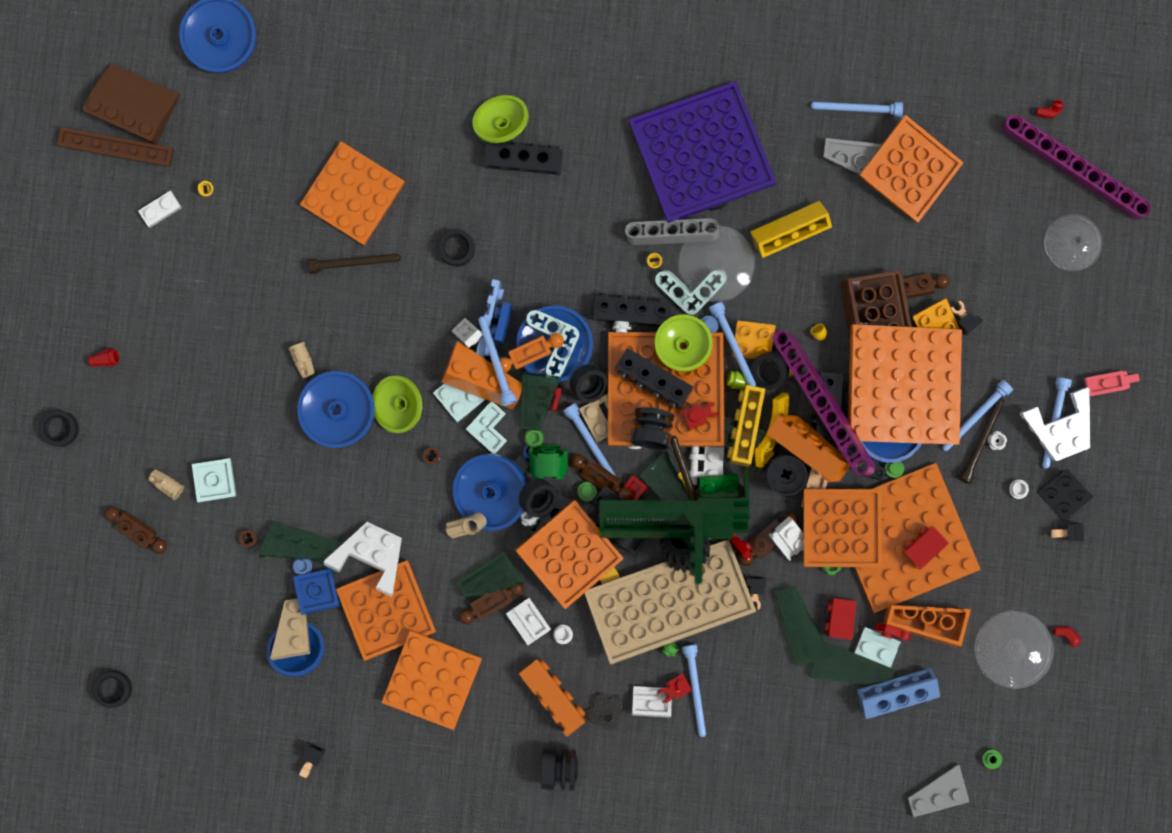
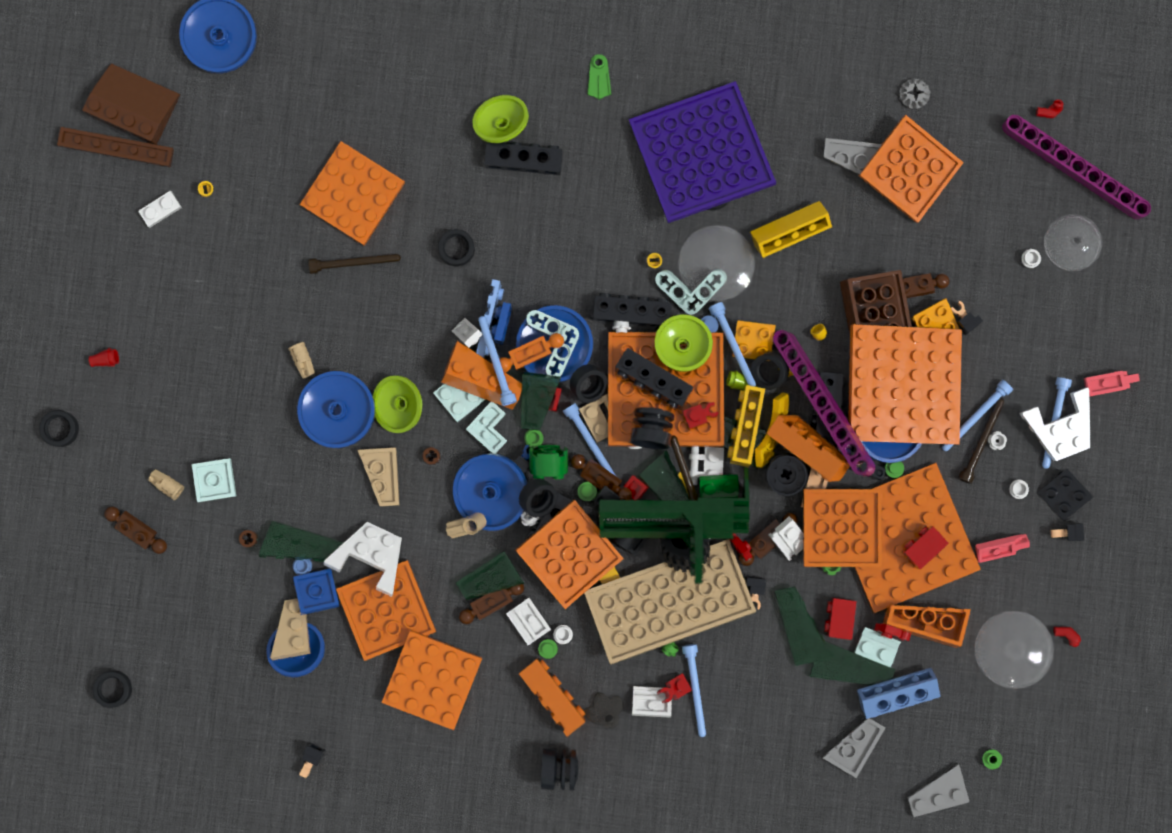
light grey beam [625,218,720,245] -> none
light blue piece [811,102,903,118] -> none
none -> tan wing [358,448,400,506]
none -> bright green plate [538,639,558,659]
none -> bright green piece [588,55,611,100]
none -> light grey wing [822,718,885,778]
none -> light grey gear [900,78,930,109]
none -> coral hinge [976,534,1030,563]
none -> white plate [1021,249,1041,268]

